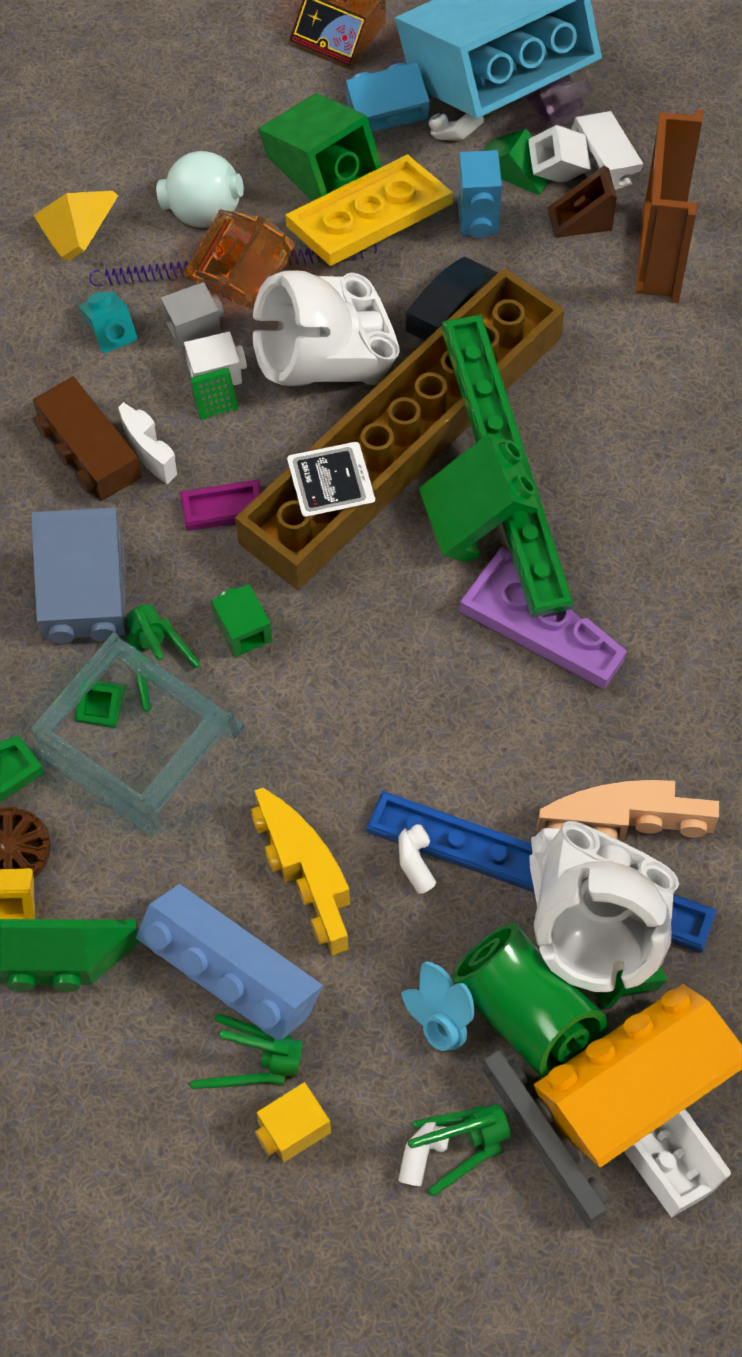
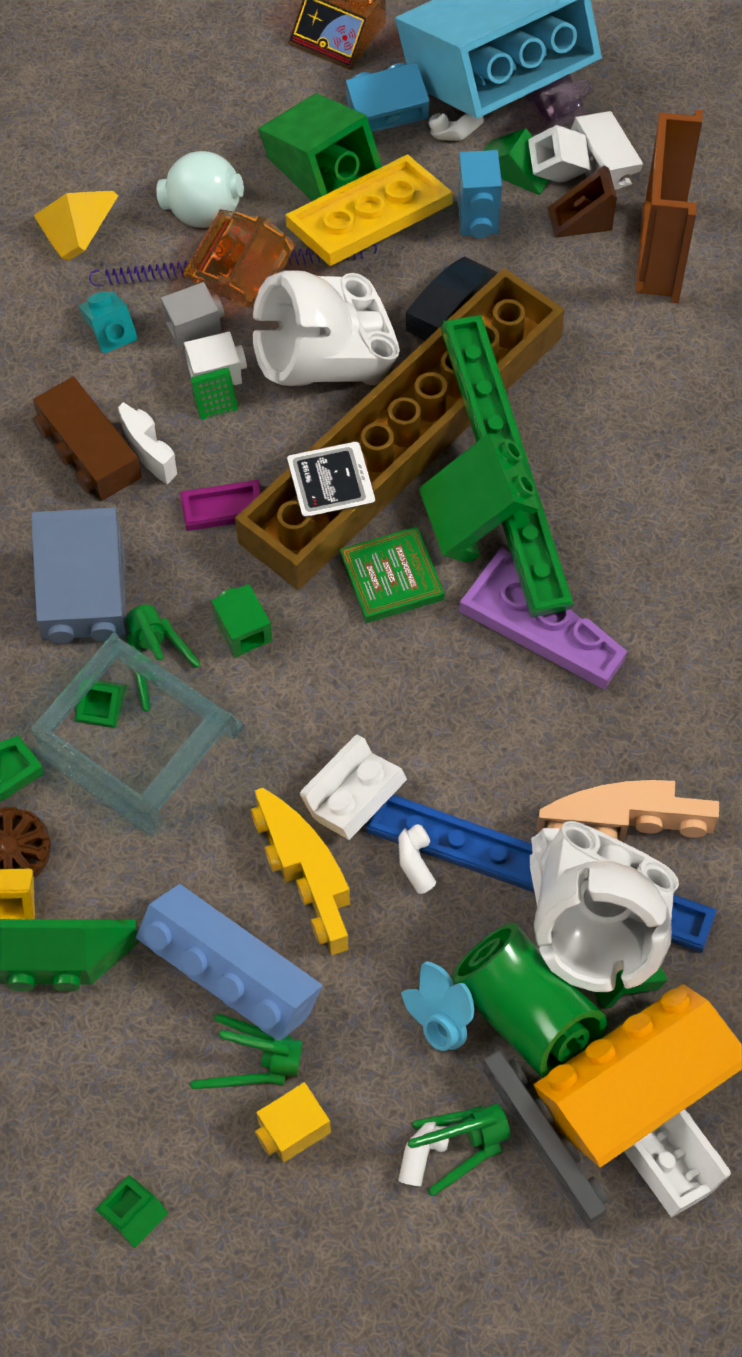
none -> green slope [95,1175,169,1248]
none -> white bracket [300,735,407,840]
none -> green tile [339,526,445,623]

